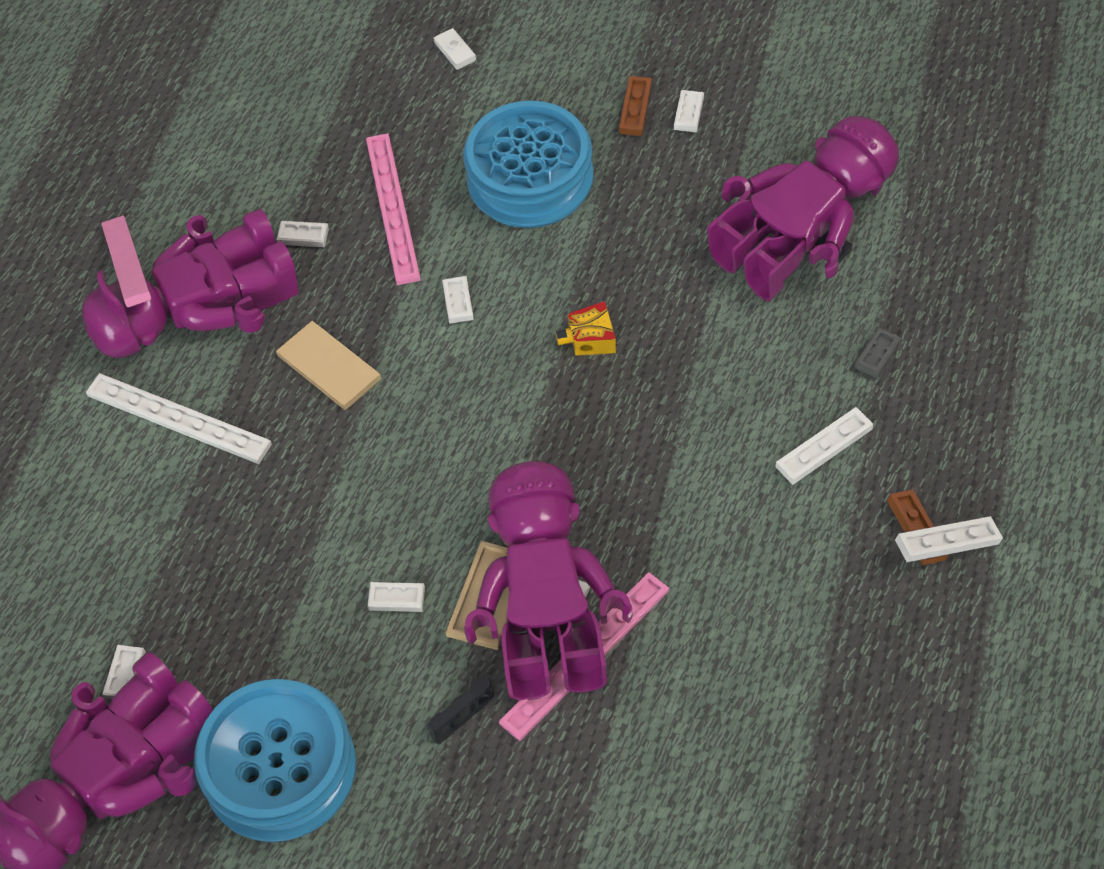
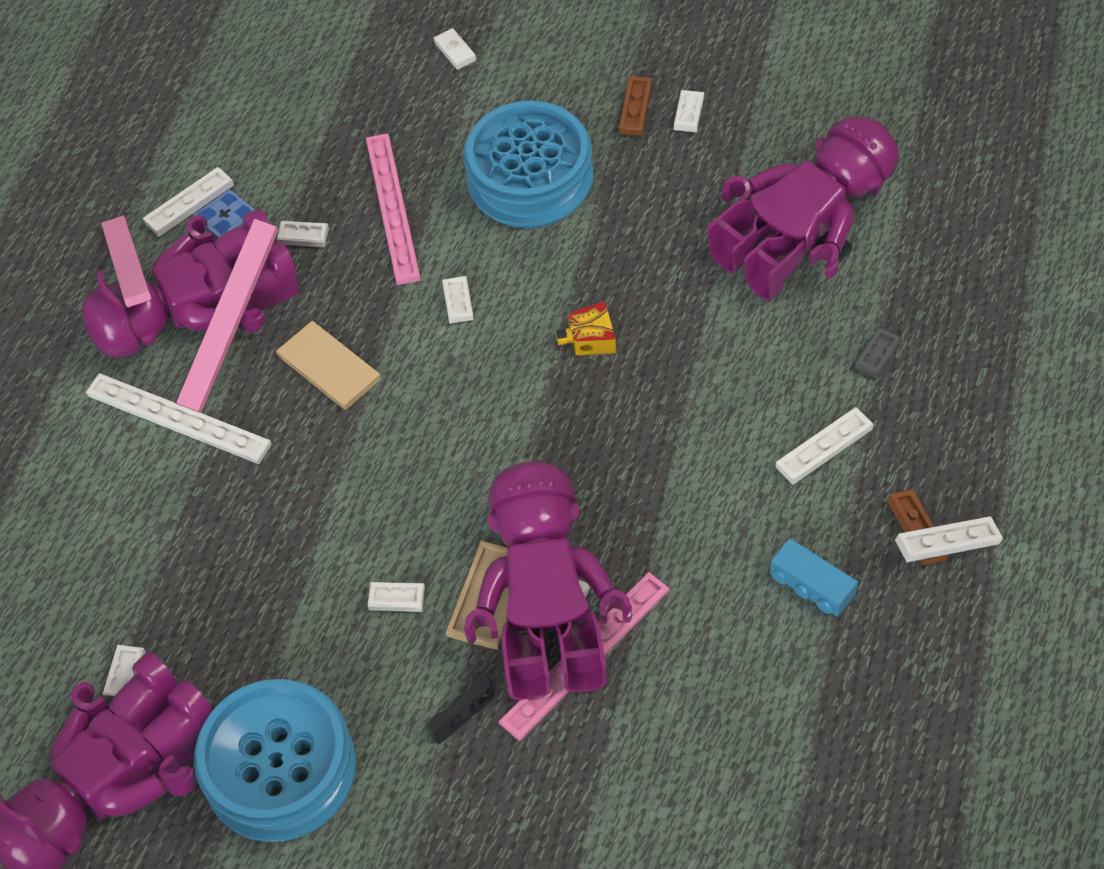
none -> white plate [143,167,234,237]
none -> bright pink tile [176,219,279,413]
none -> flag [193,189,255,238]
none -> dark azure brick [770,538,858,617]

